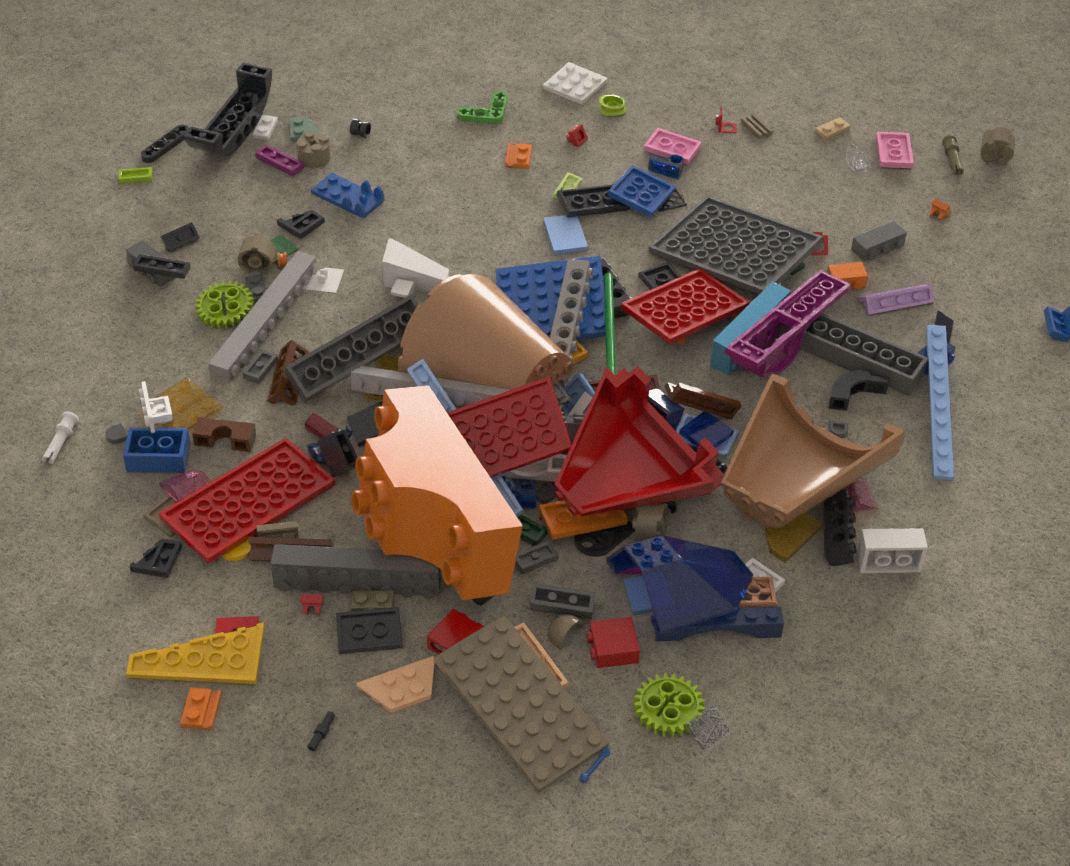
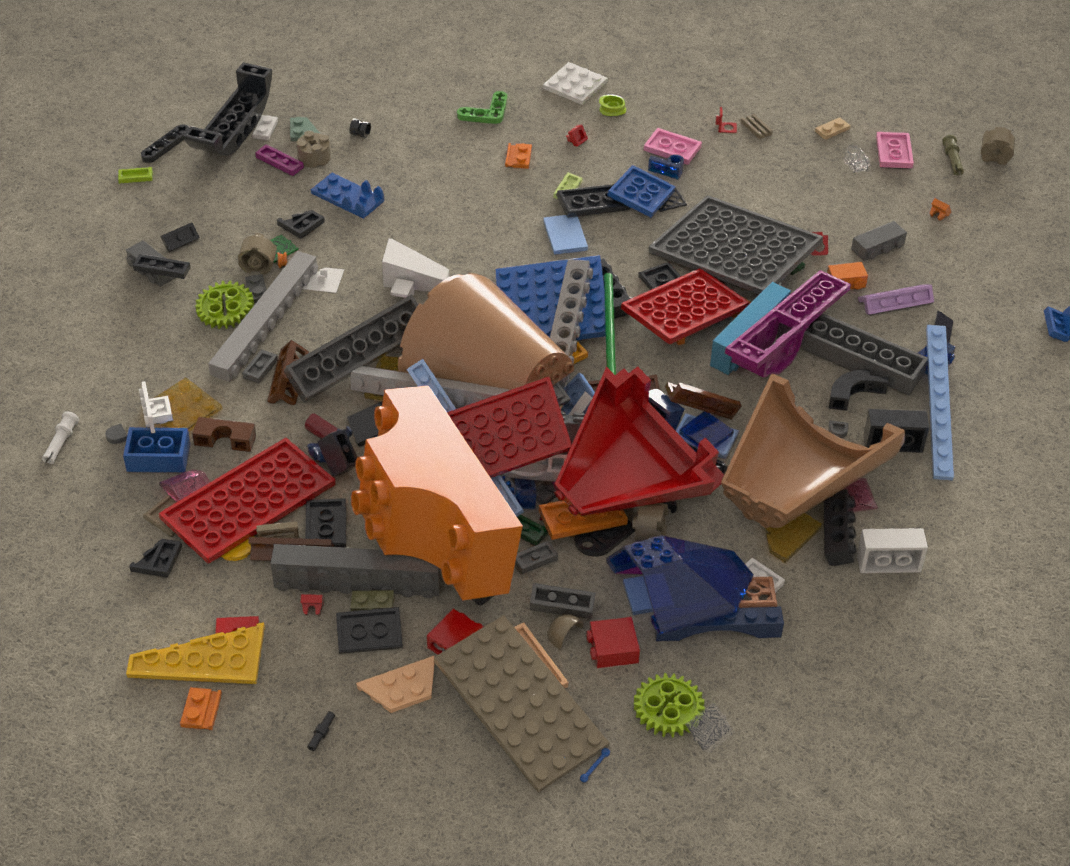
none -> black tile [305,498,346,548]
none -> black brick [863,409,929,453]

